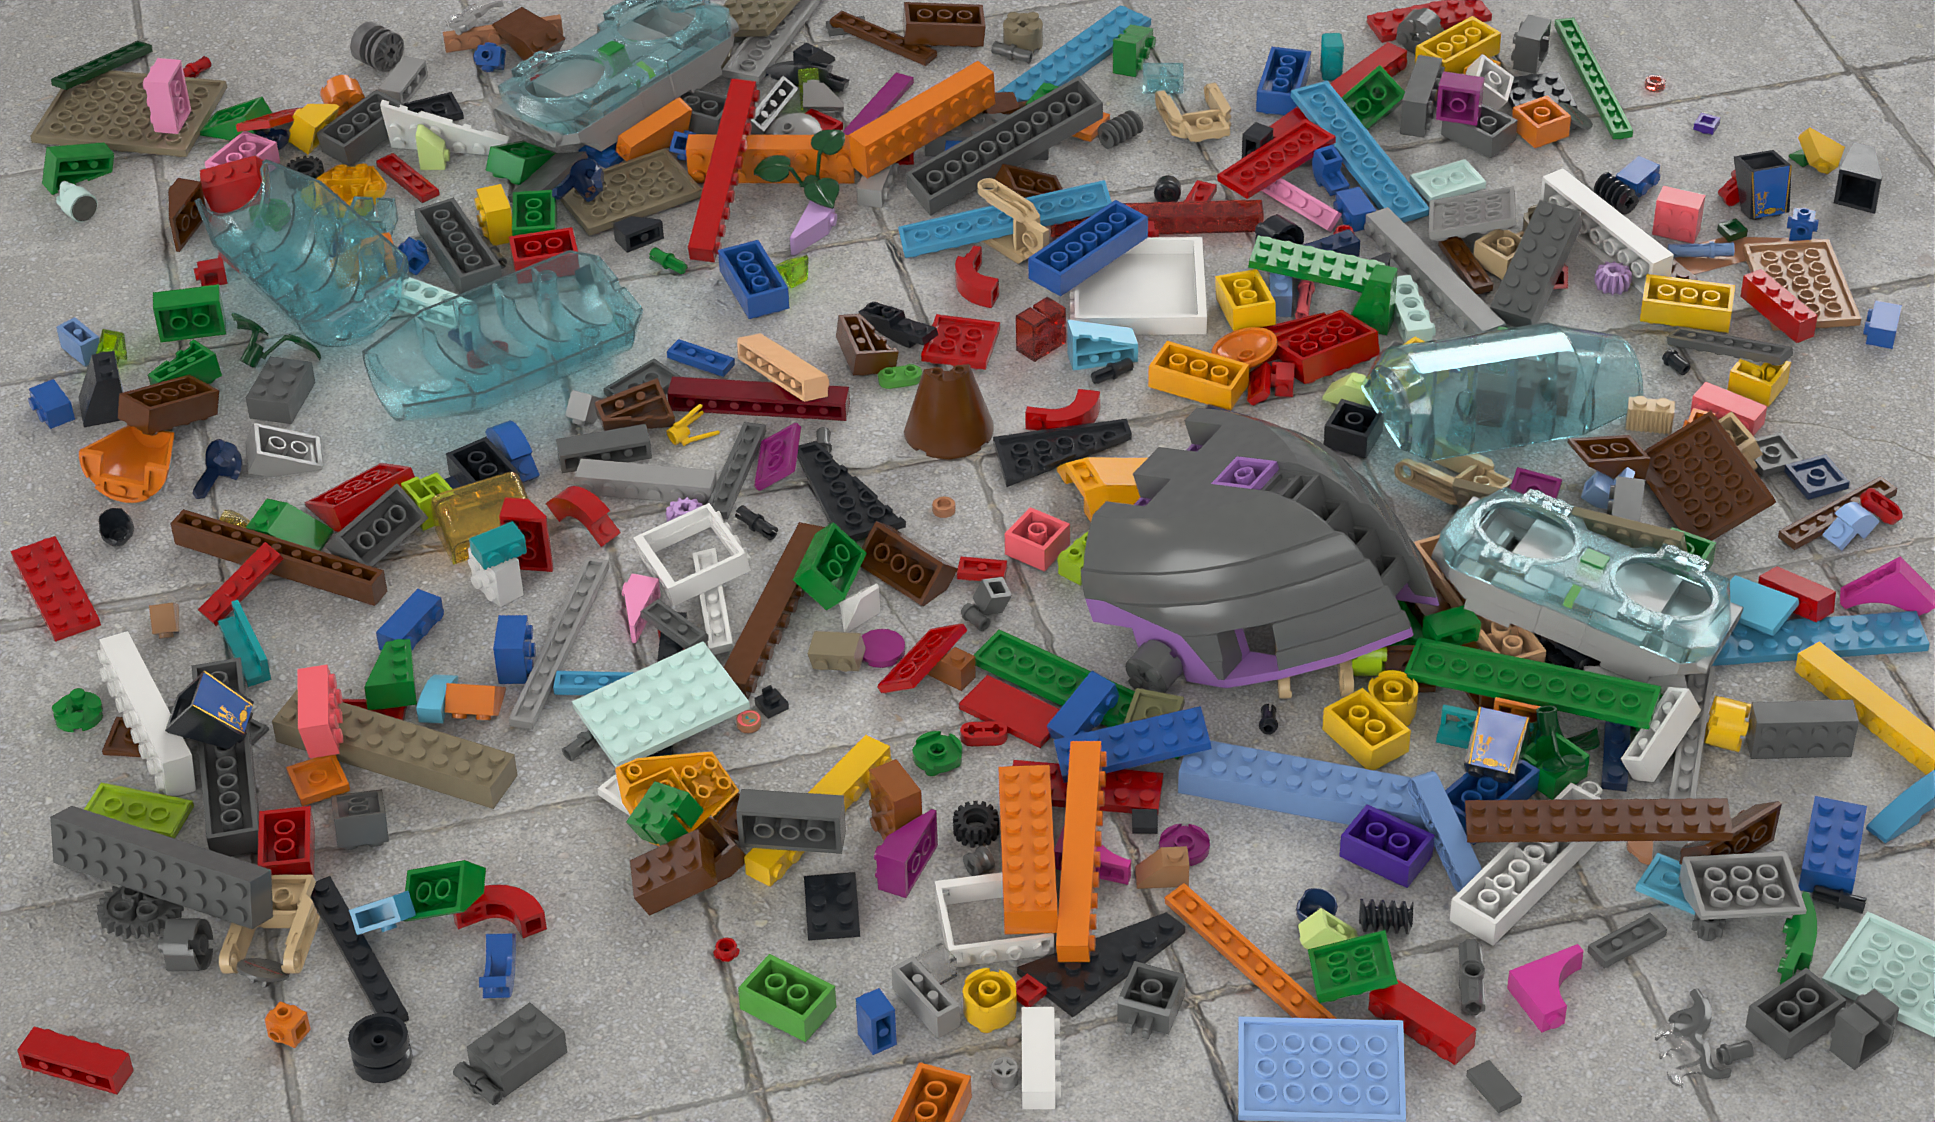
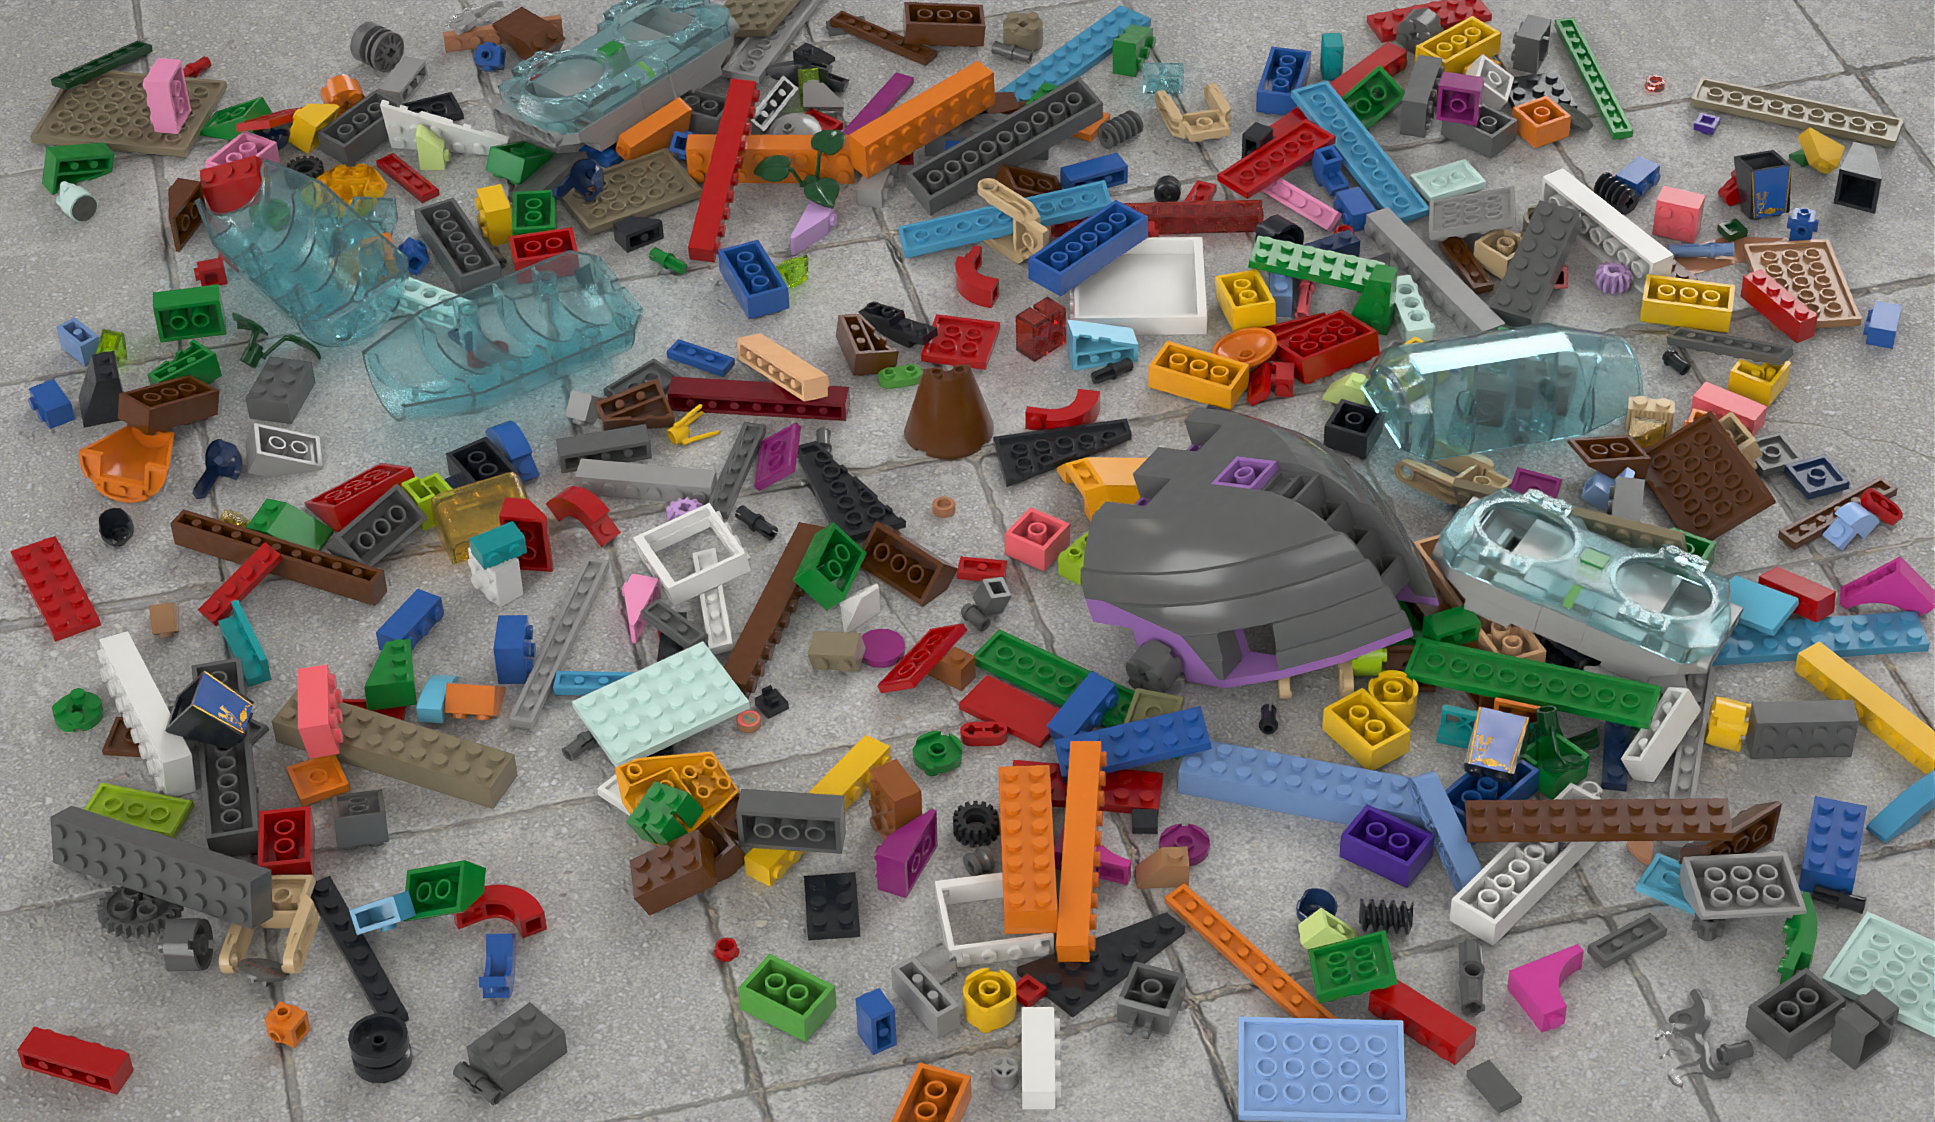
none -> blue brick [1060,152,1128,189]
none -> clear yellow slope [1629,416,1667,450]
none -> dark tan plate [1690,77,1904,148]

